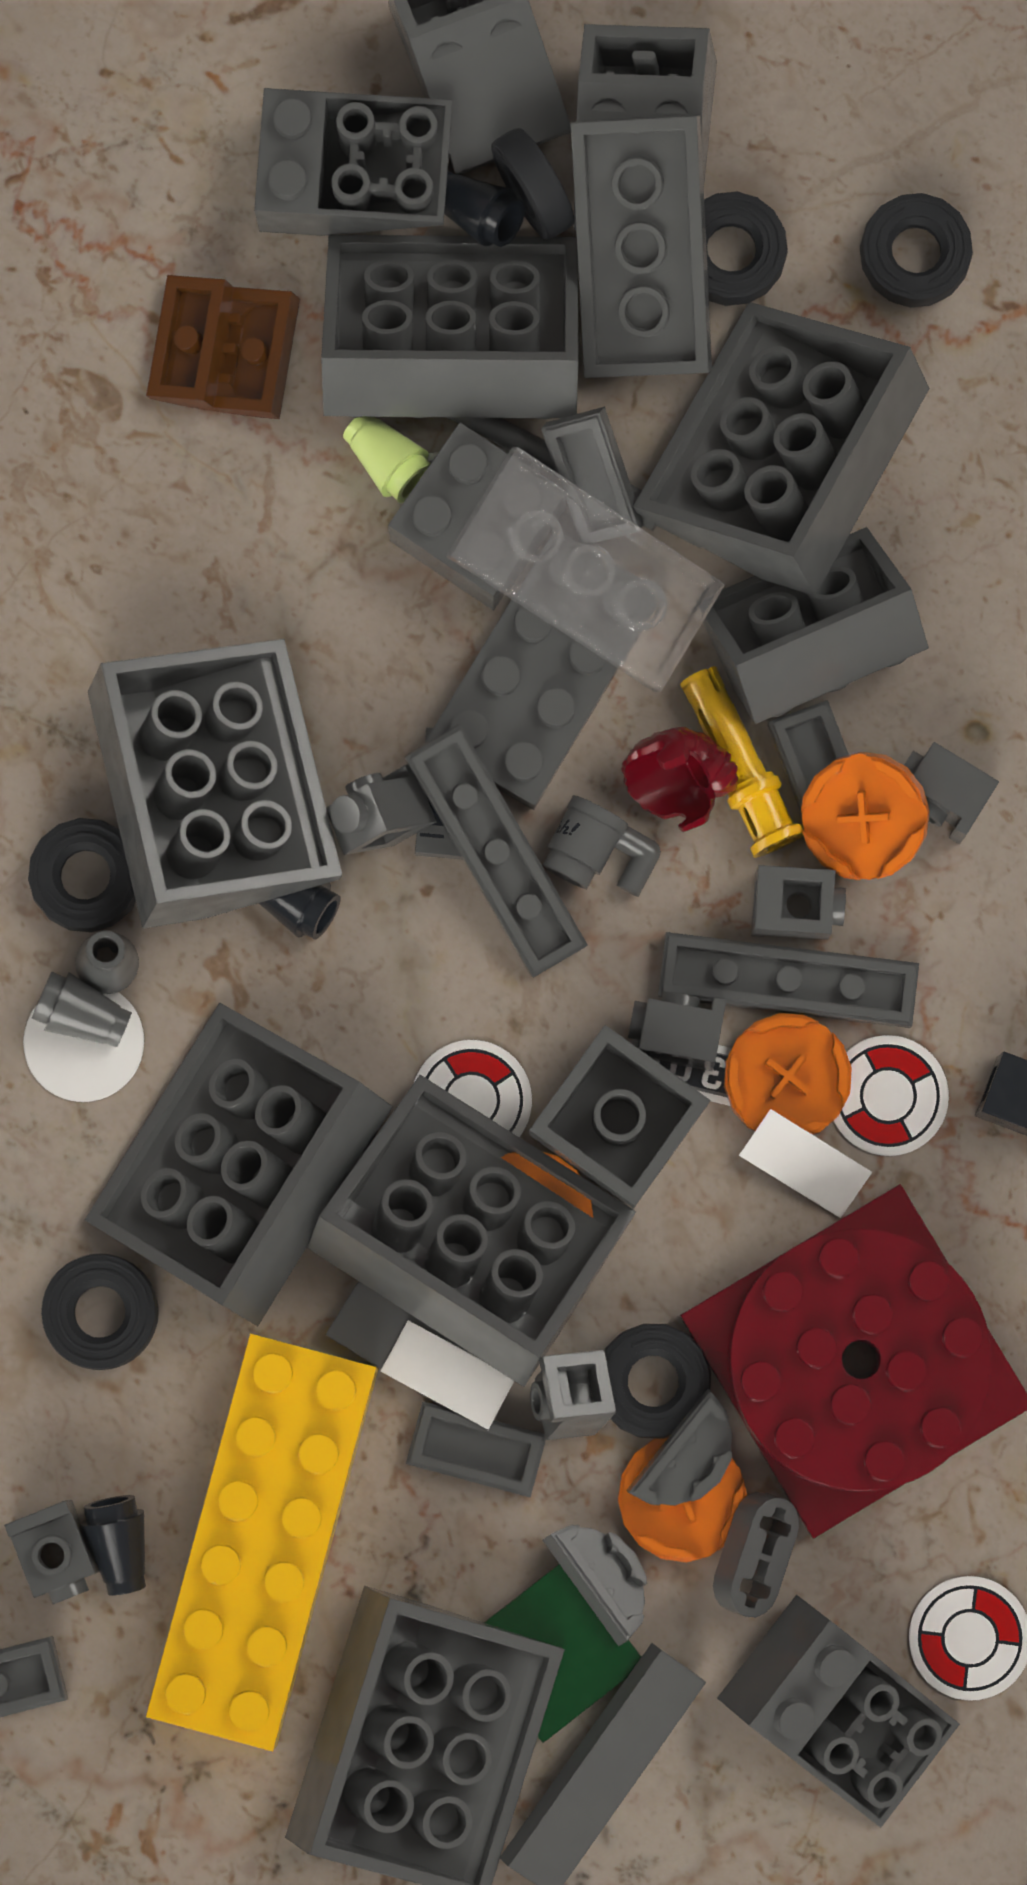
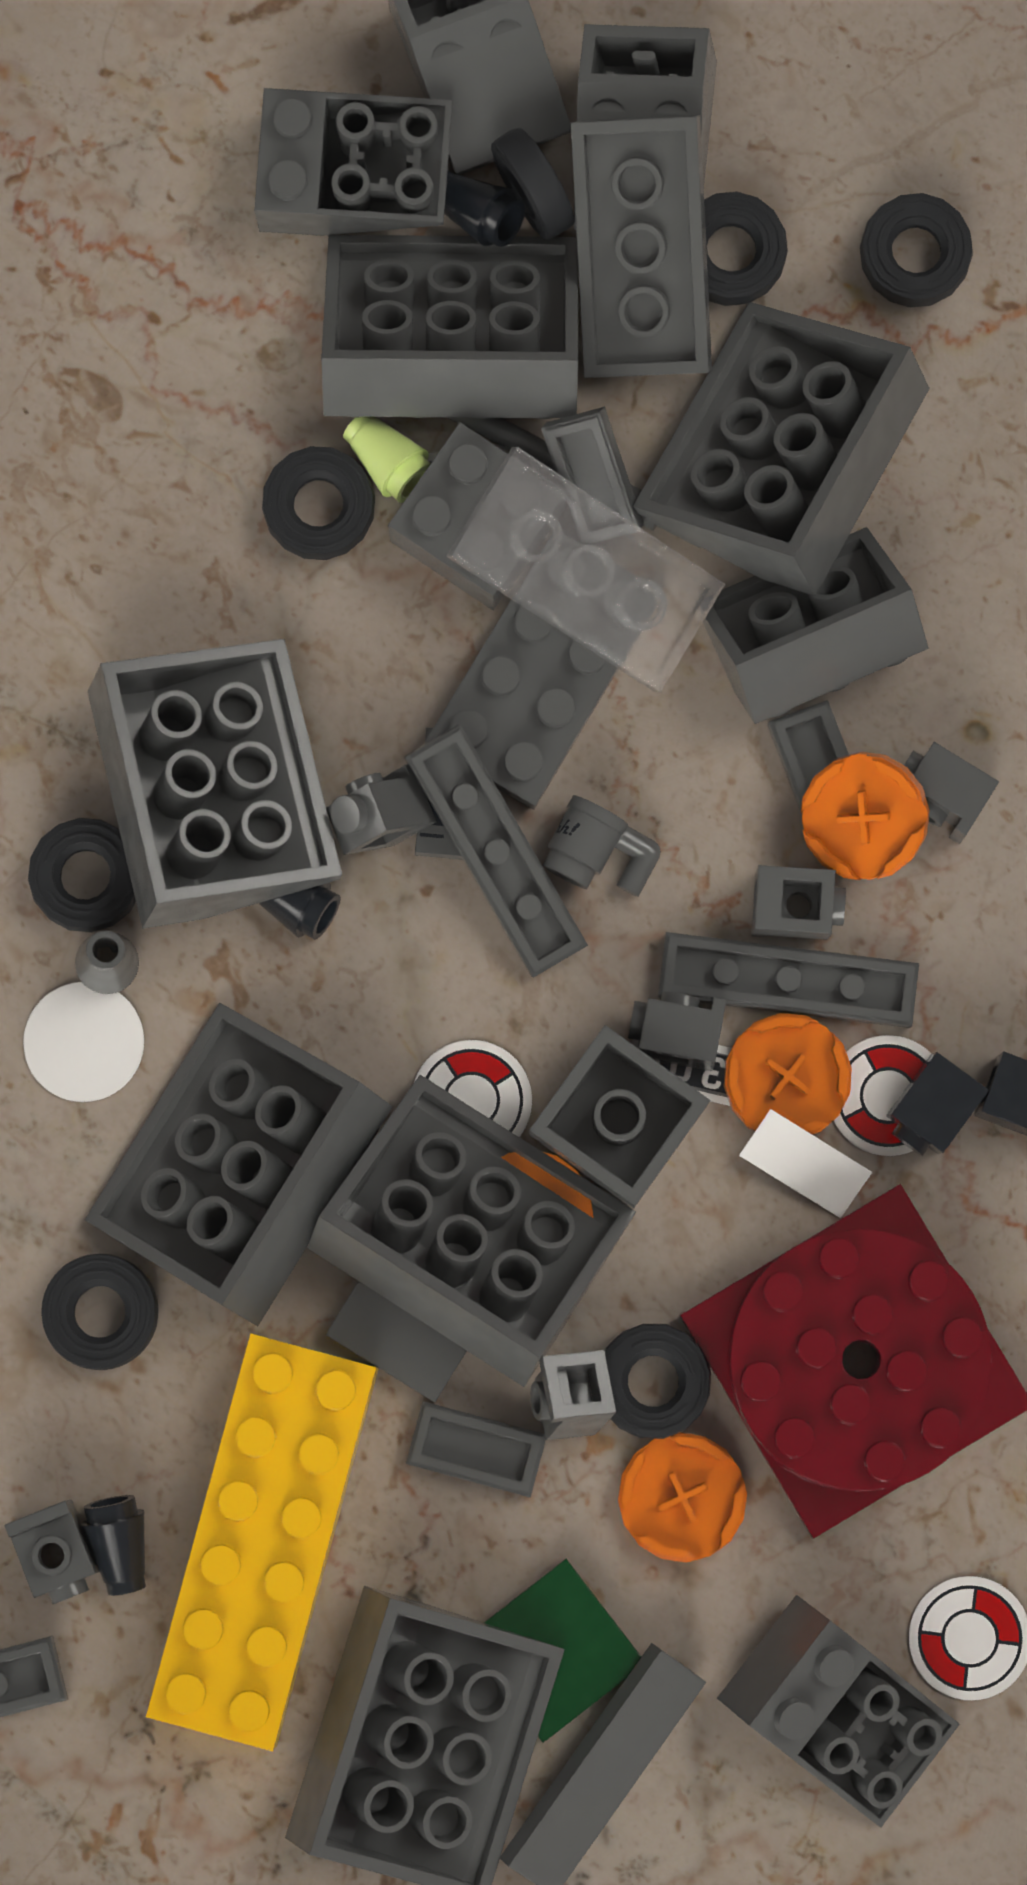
dark grey cone [31,972,132,1047] -> none
reddish brown slope [146,275,300,420] -> none
white sticker [380,1320,514,1430] -> none
dark grey tile [543,1525,647,1646] -> none
dark red hair [621,727,738,832] -> none
dark grey tile [626,1389,732,1505] -> none
yellow pin [680,666,803,858] -> none
dark grey beam [713,1492,799,1618] -> none
none -> black tyre [262,446,375,560]
none -> black brick [886,1052,989,1156]

